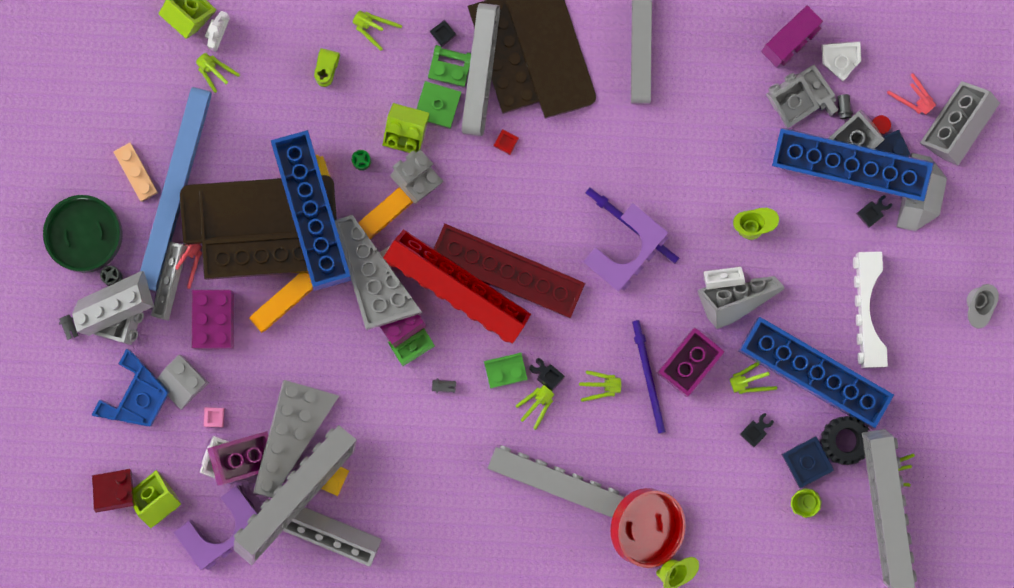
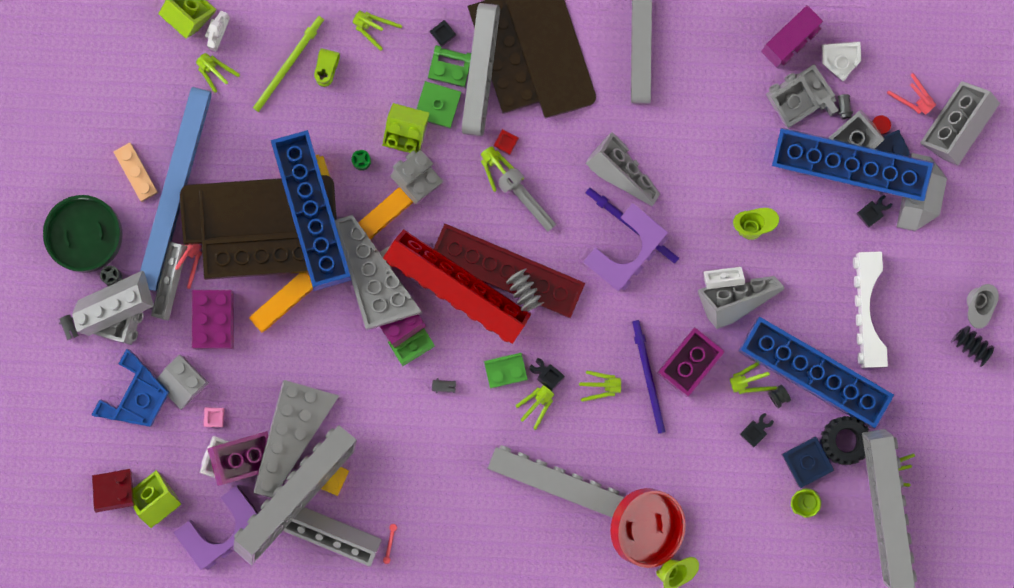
none -> lime bar [253,15,324,112]
none -> coral hinge [383,524,397,564]
none -> lime plant [480,146,524,192]
none -> light grey piece [499,168,556,231]
none -> light grey piece [506,269,544,311]
none -> light grey wedge [585,132,660,206]
none -> pearl dark grey wheel [768,384,791,408]
none -> black piece [951,326,994,367]

